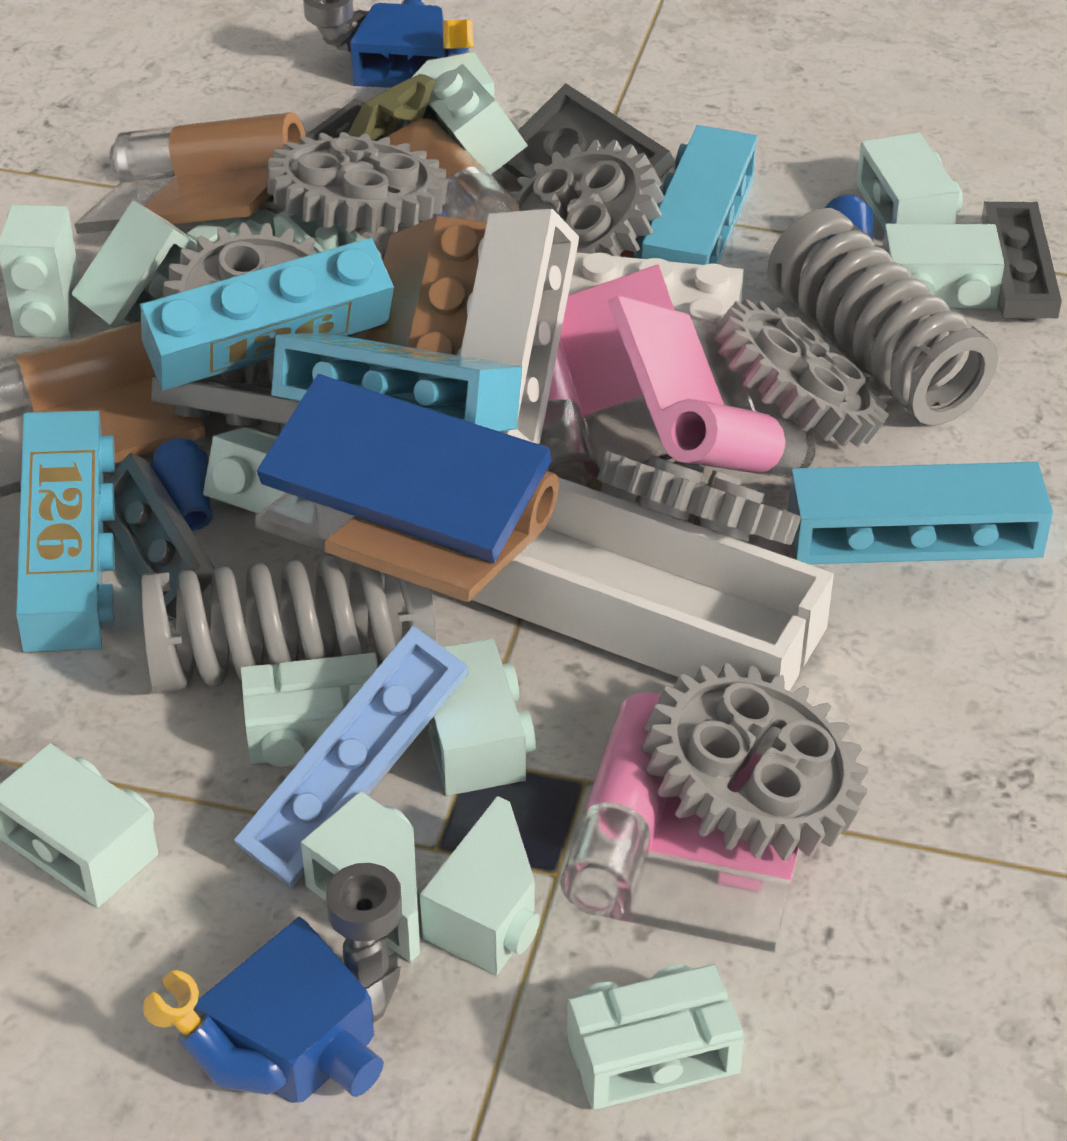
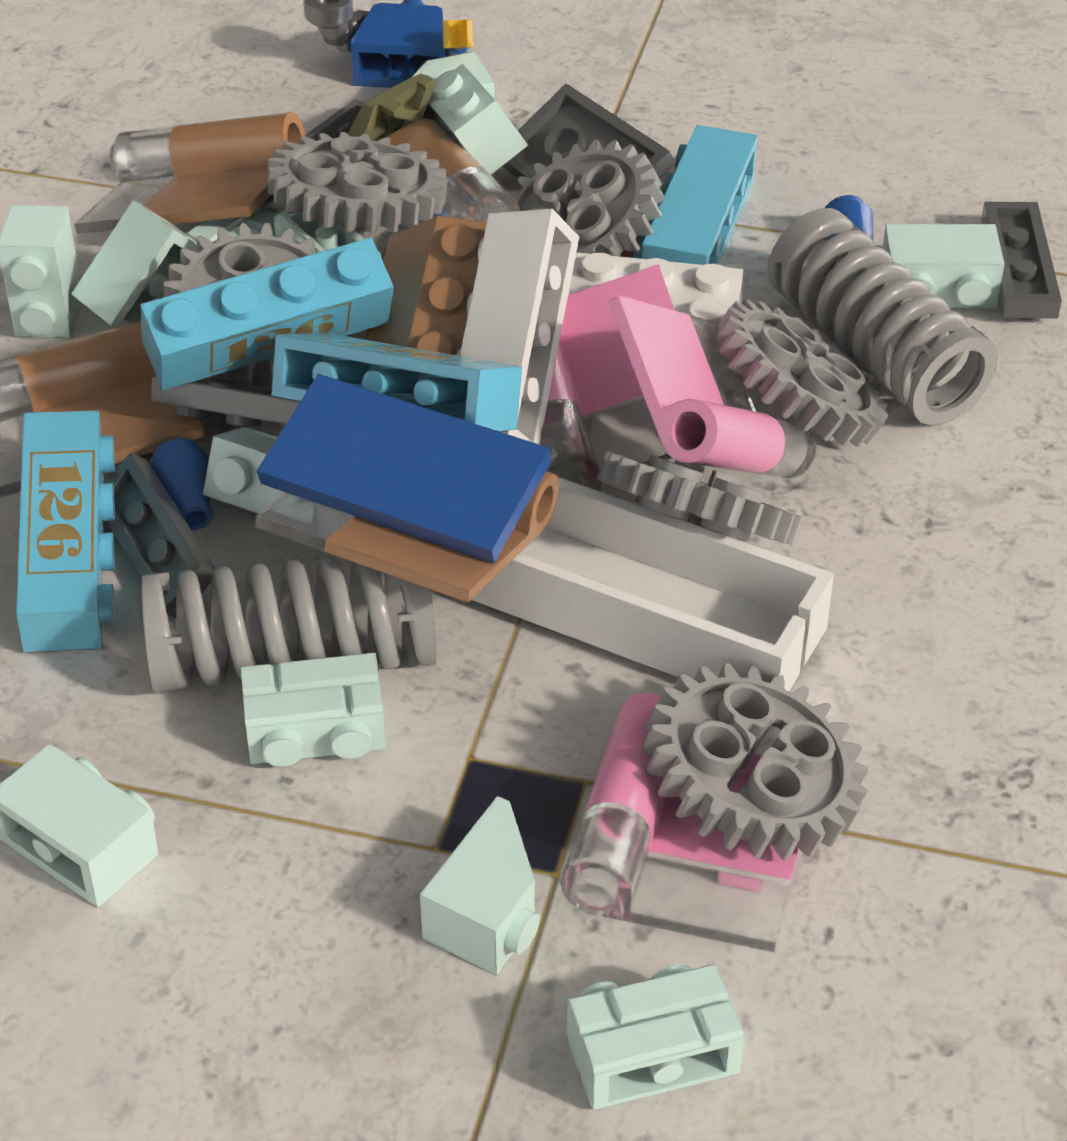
blue torso [143,863,402,1103] -> none
light blue plate [234,625,468,889] -> none
light aqua slope [301,791,420,963] -> none
light aqua brick [426,638,536,796] -> none
medium azure brick [787,462,1053,564] -> none
light aqua brick [856,132,963,231] -> none

